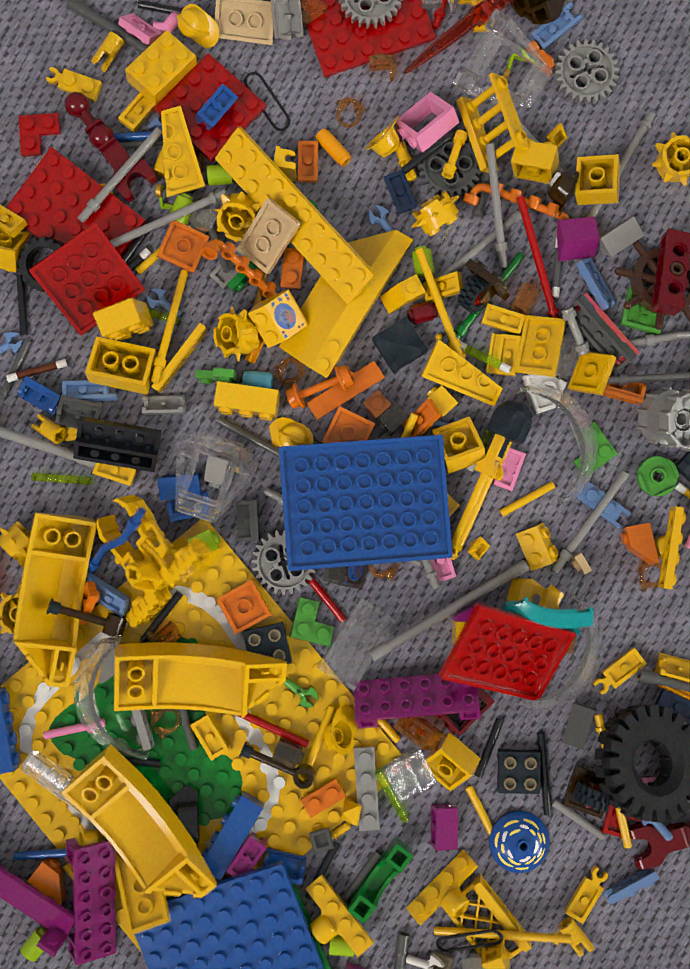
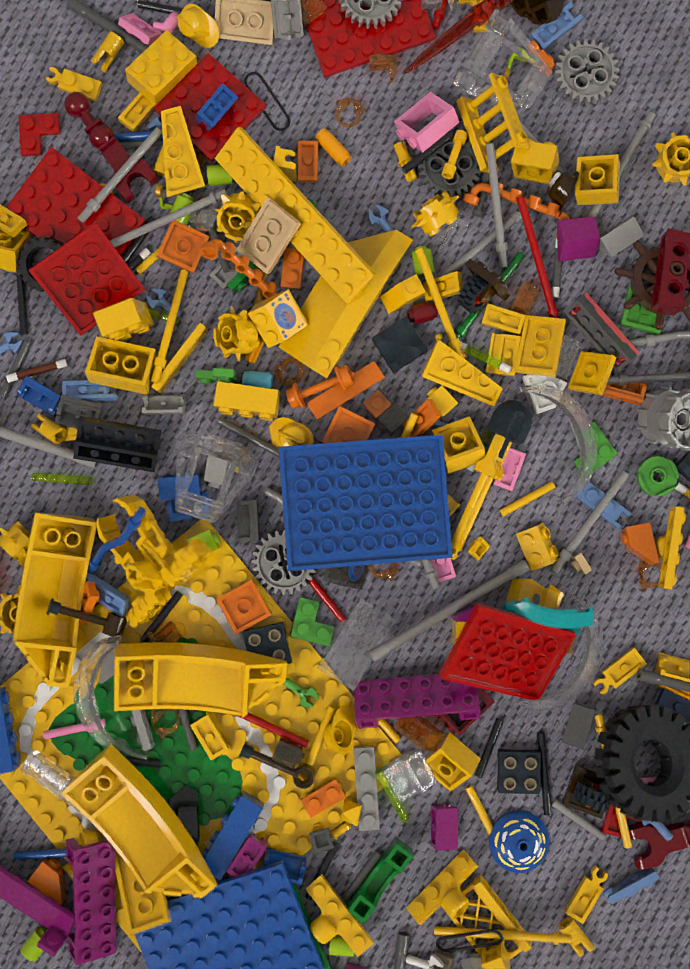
yellow plate [92,463,137,486] -> none
yellow piece [365,115,400,158] -> none
dark blue plate [384,169,417,215] -> none
yellow slope [546,123,568,147] -> none
light grey bar [561,306,590,356] -> none
medium blue hinge [576,257,616,310] -> none

